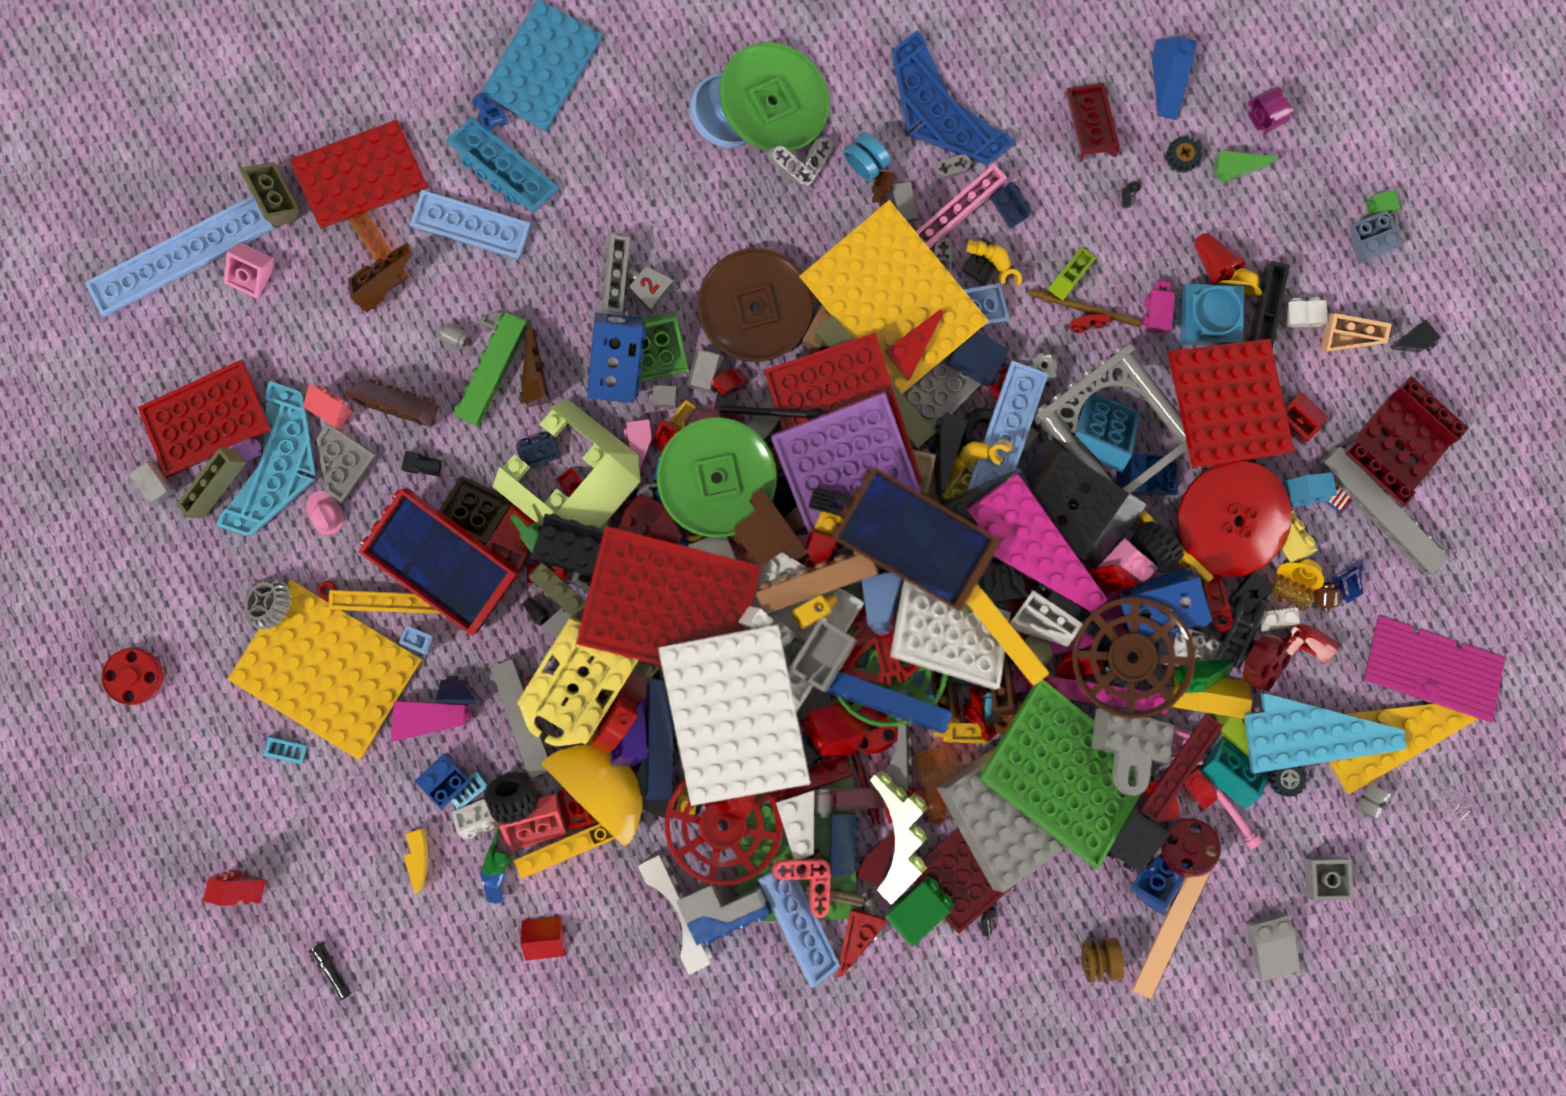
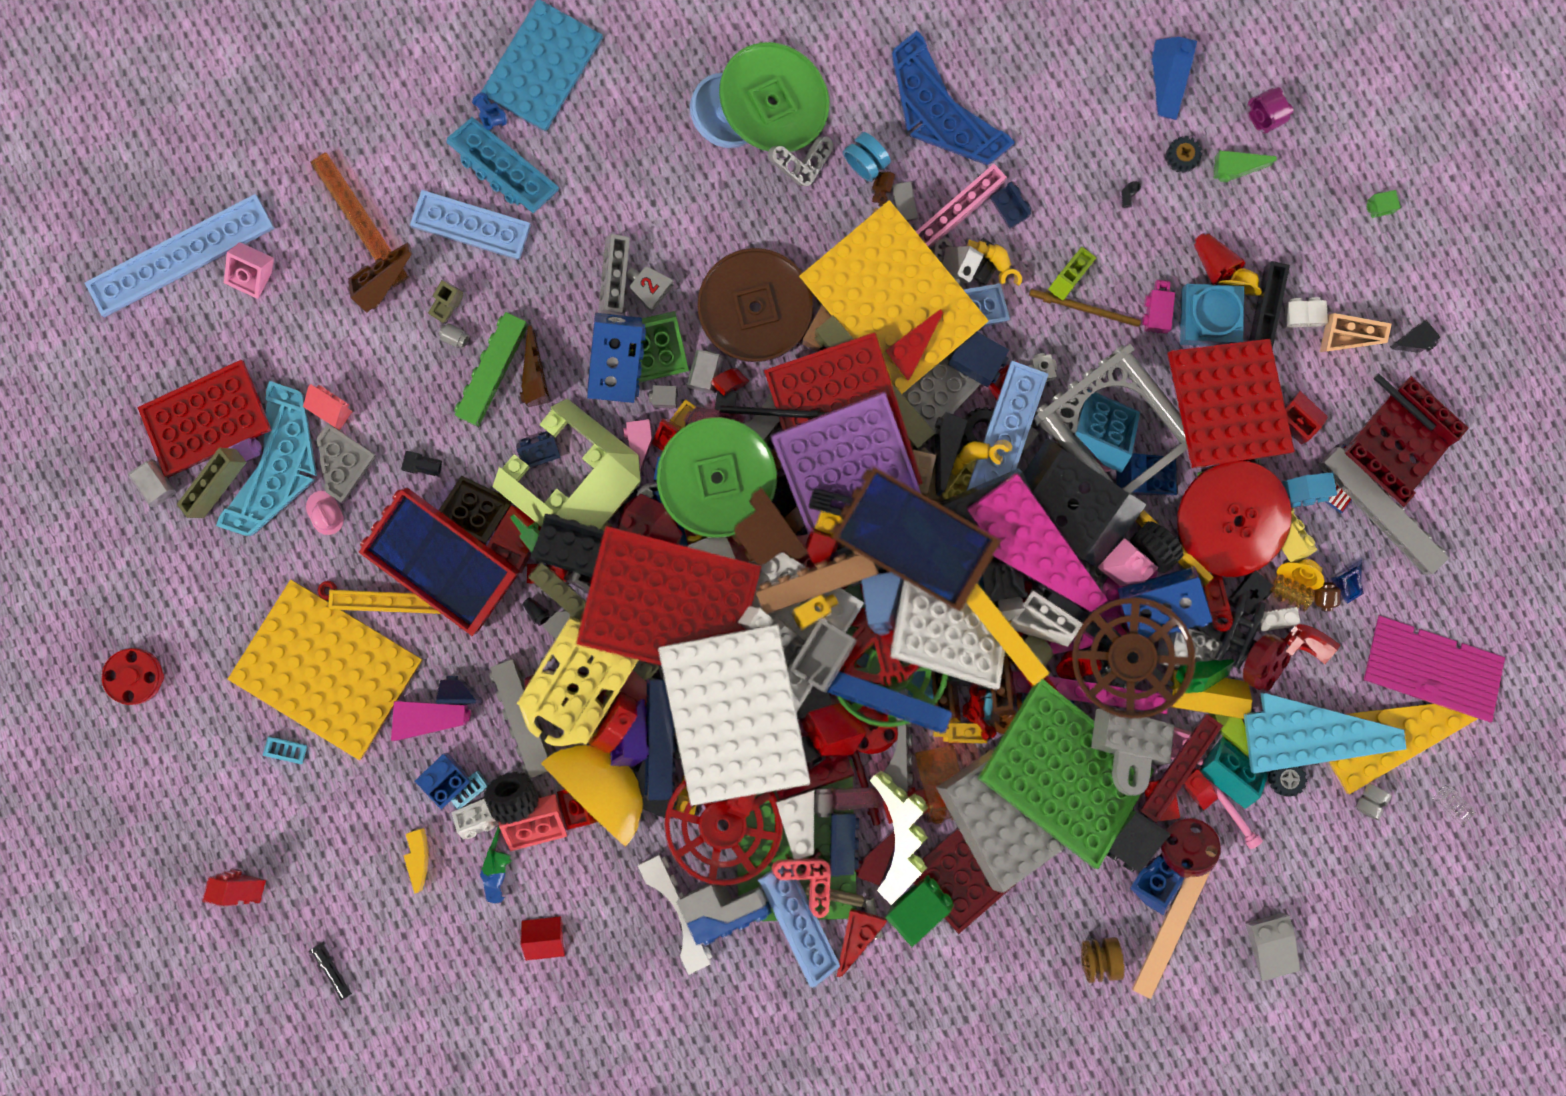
olive slope [239,162,300,226] -> none
light grey gear [242,578,293,630] -> none
red plate [289,119,428,229] -> none
reddish brown slope [344,379,439,428] -> none
light blue slope [399,625,435,655] -> none
light grey tile [478,312,504,331] -> none
yellow slope [514,823,616,879] -> none
red slope [556,467,583,497] -> none
light grey beam [935,154,971,179] -> none
black arm [981,906,997,937] -> none
dark red plate [1066,83,1120,162] -> none
red slope [1068,314,1111,333] -> none
red slope [1087,564,1139,594] -> none
light grey slope [1304,857,1354,901] -> none
sand blue slope [1351,210,1402,264] -> none
none -> olive brick [428,280,463,324]
none -> light grey torso [943,246,984,284]
none -> light grey slope [998,597,1025,621]
none -> black bar [1373,373,1436,431]

